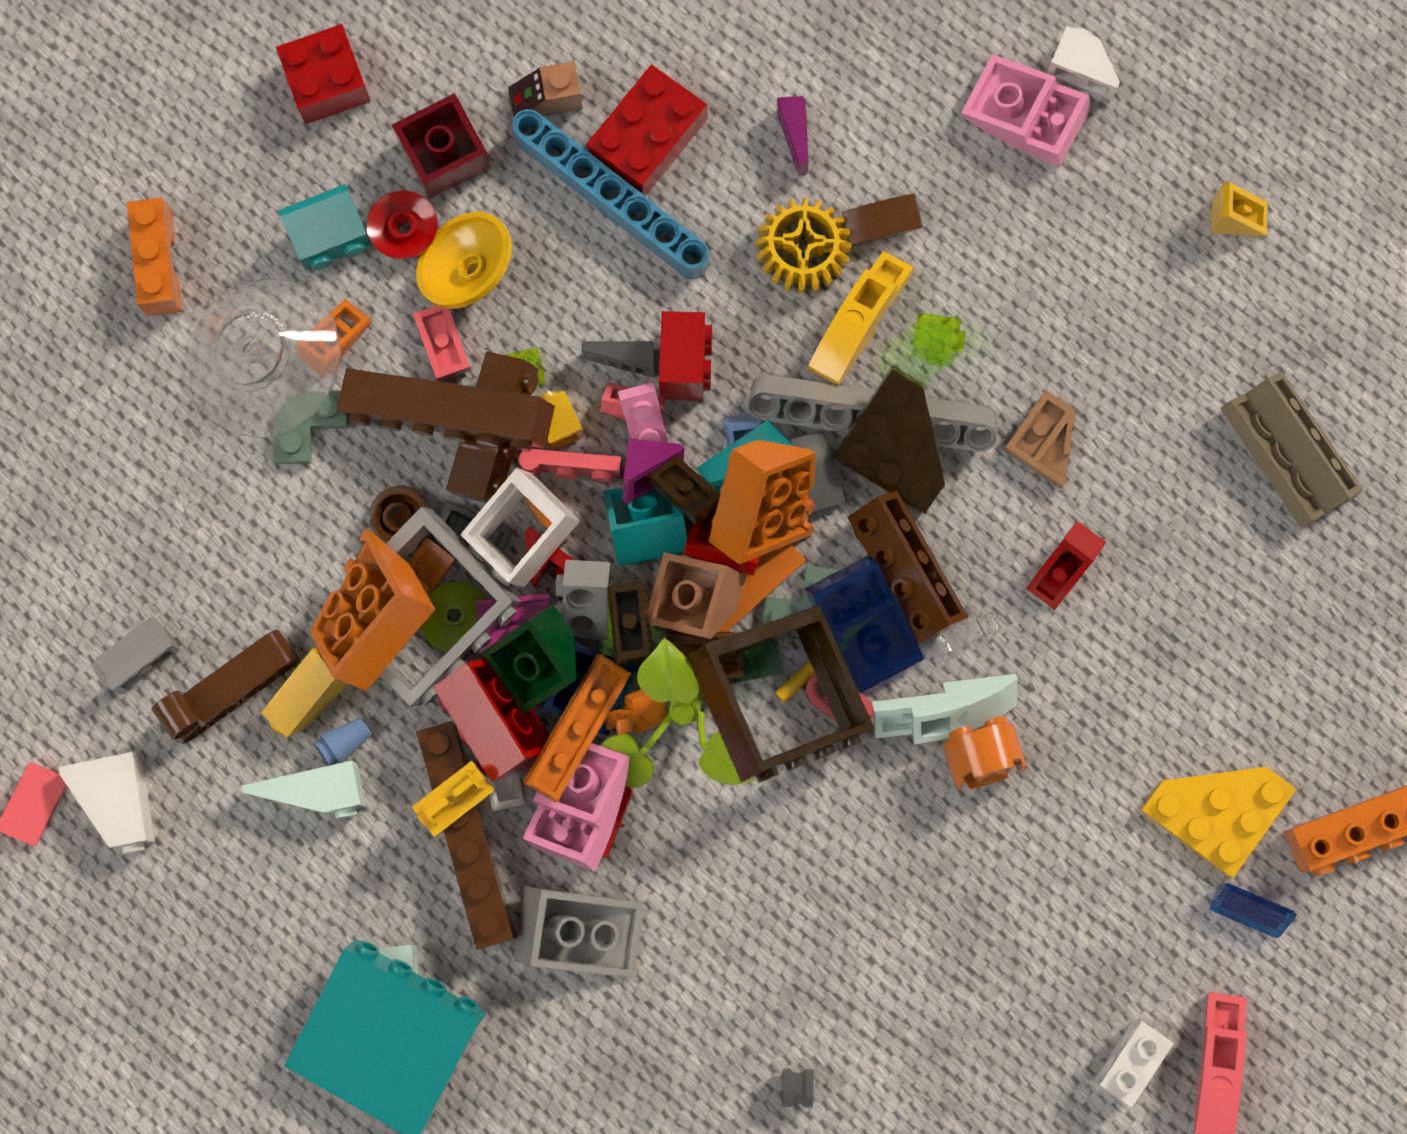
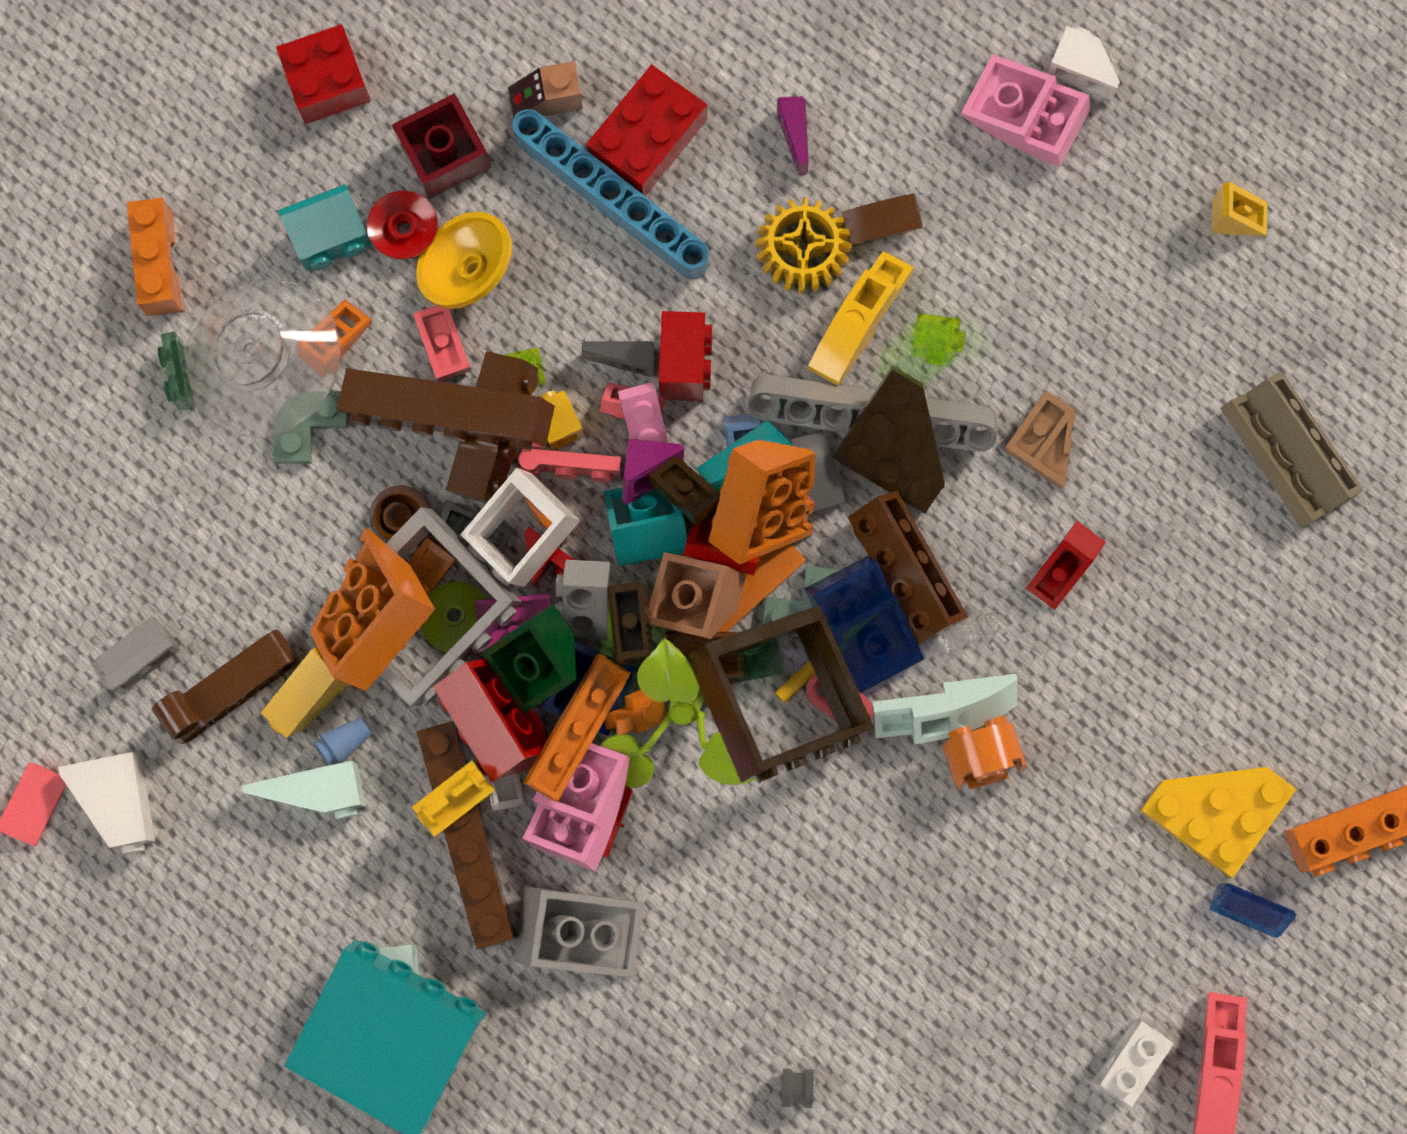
none -> clear green plate [158,331,195,411]

